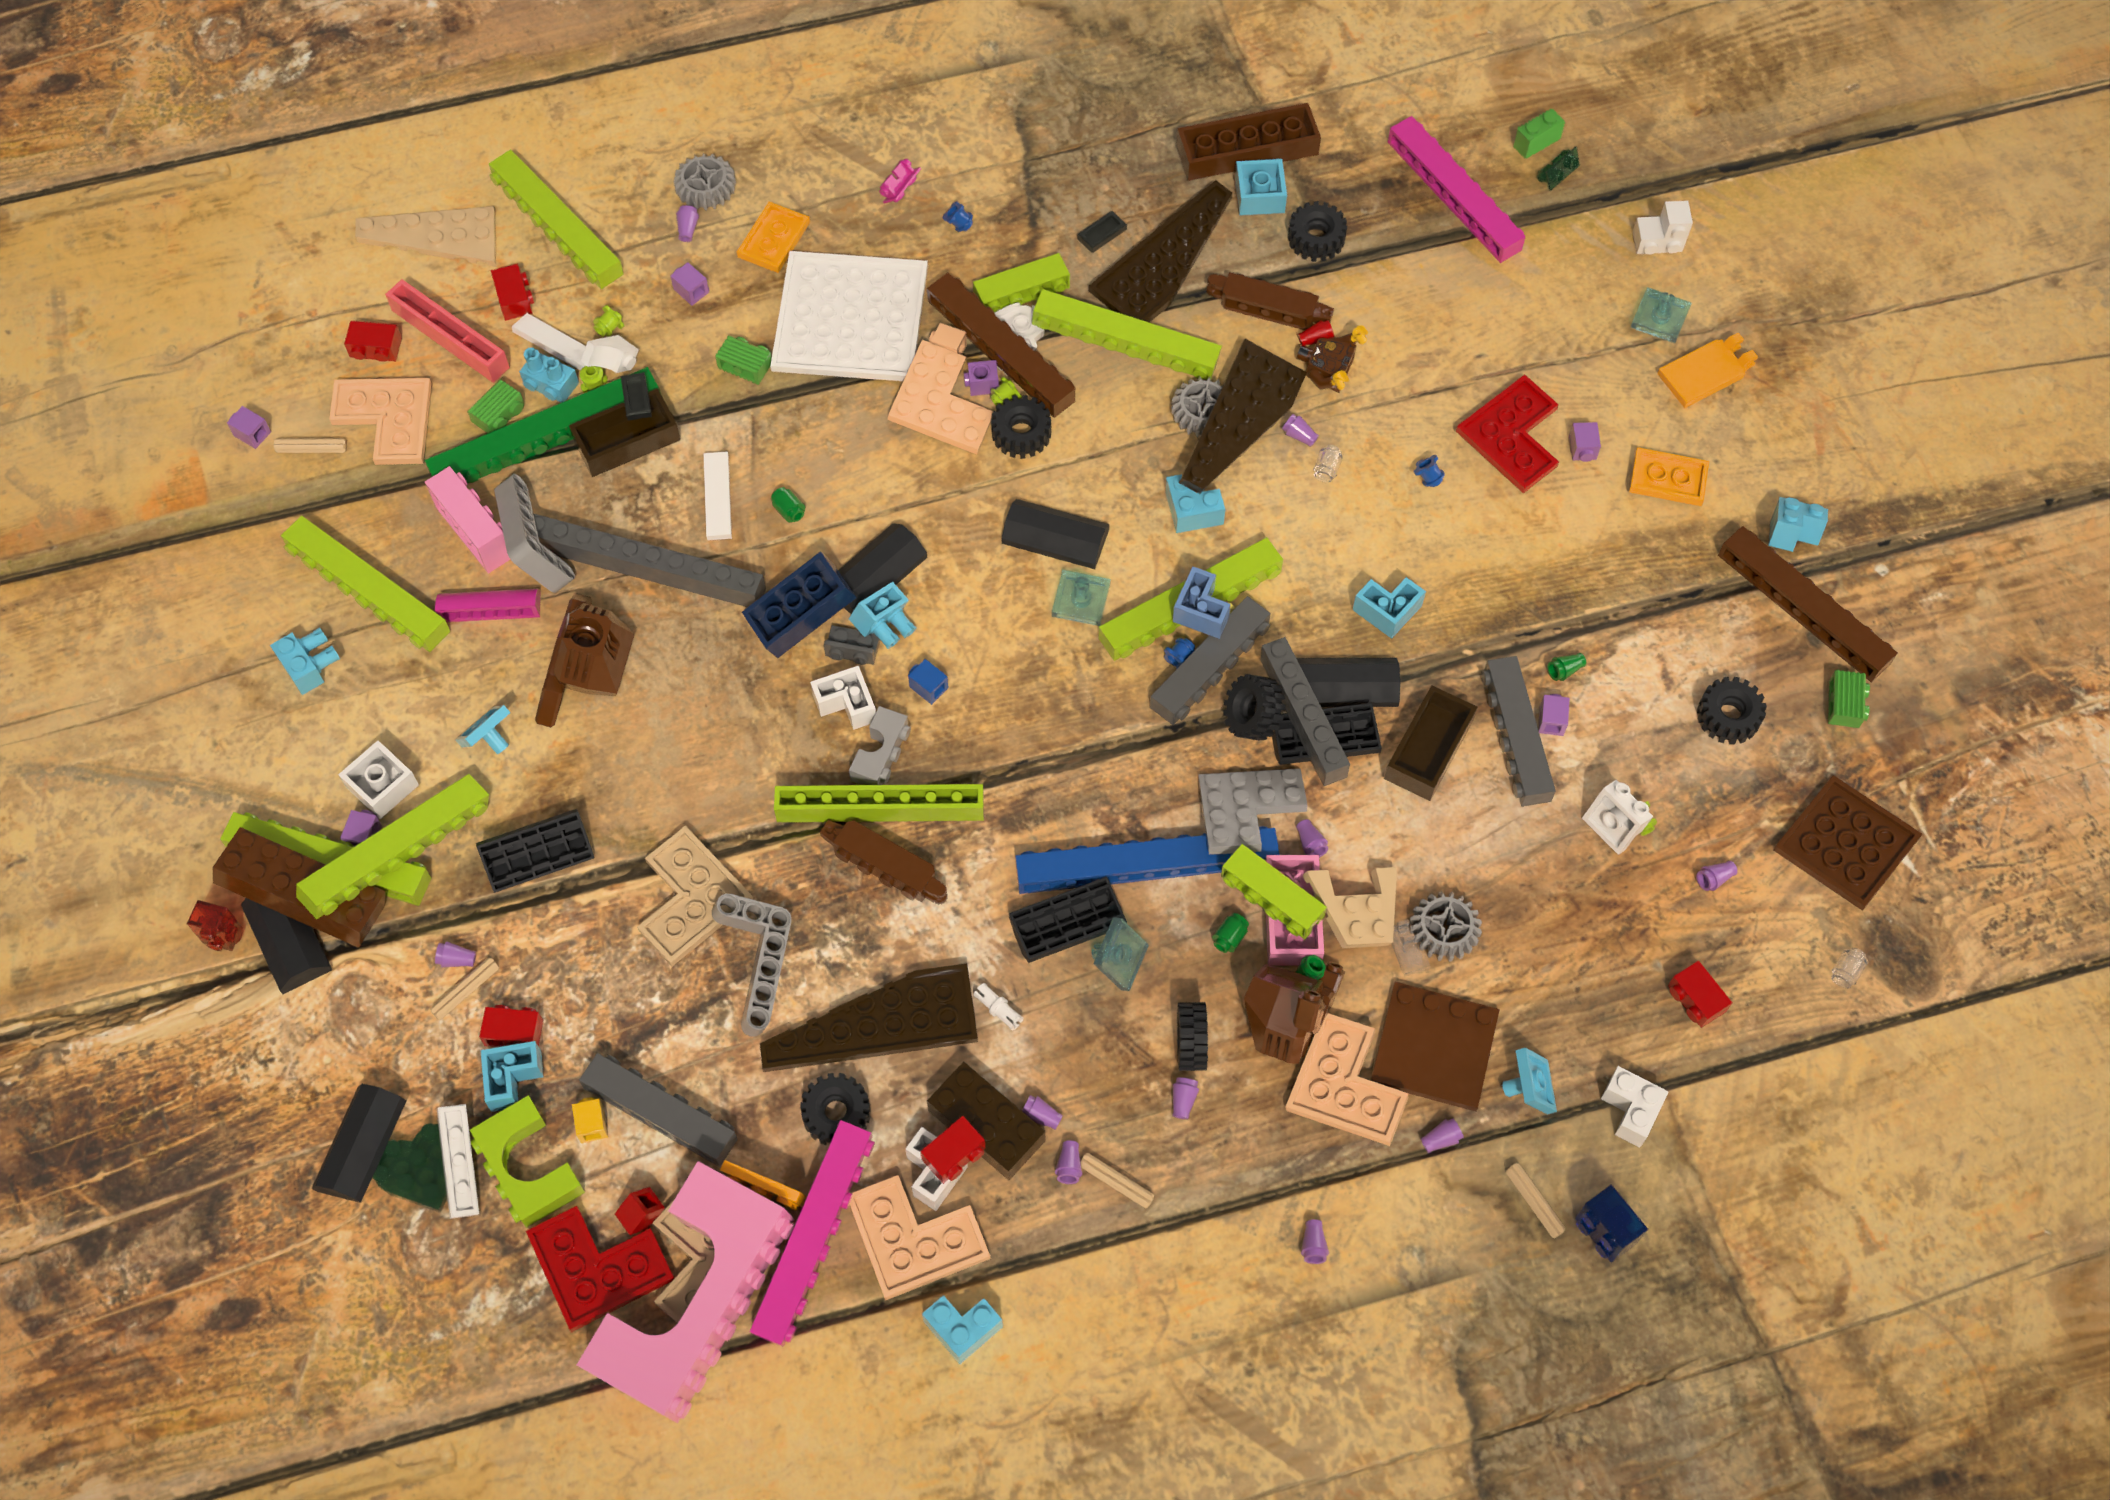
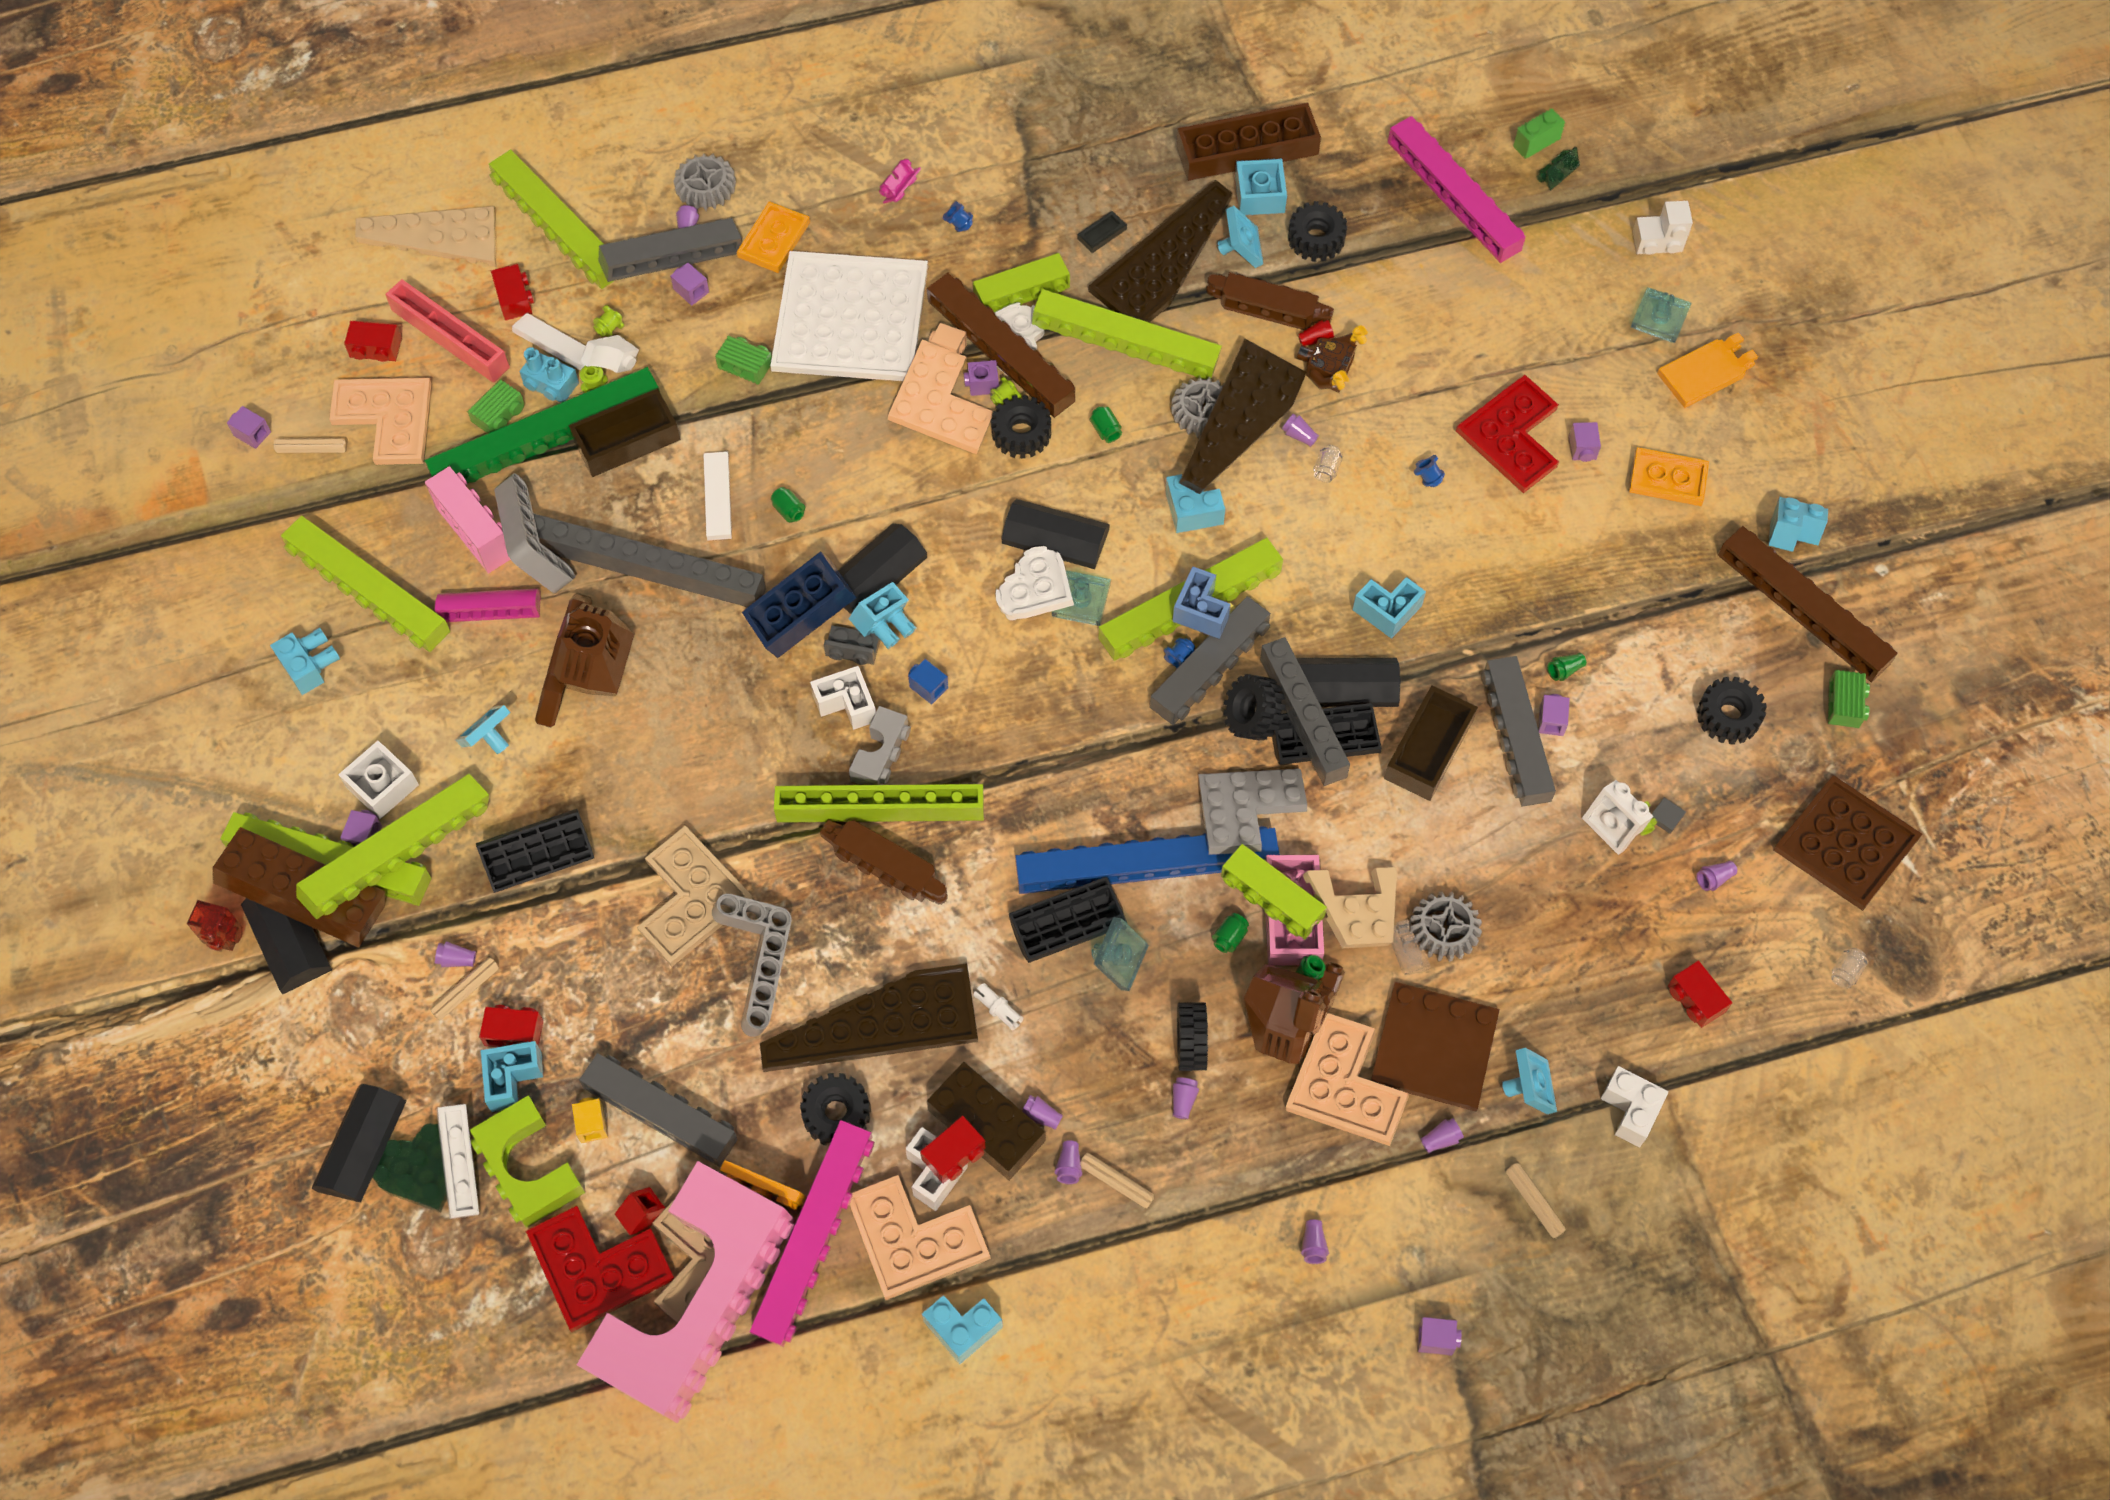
pearl dark grey tile [620,372,652,421] -> none
medium lavender cone [1296,819,1328,857] -> none
clear blue brick [1575,1184,1649,1263] -> none
none -> dark grey brick [598,218,742,282]
none -> white plate [996,546,1074,620]
none -> green brick [1090,406,1122,443]
none -> medium azure tile [1218,206,1263,268]
none -> medium lavender brick [1418,1317,1461,1356]
none -> dark grey tile [1651,797,1686,834]

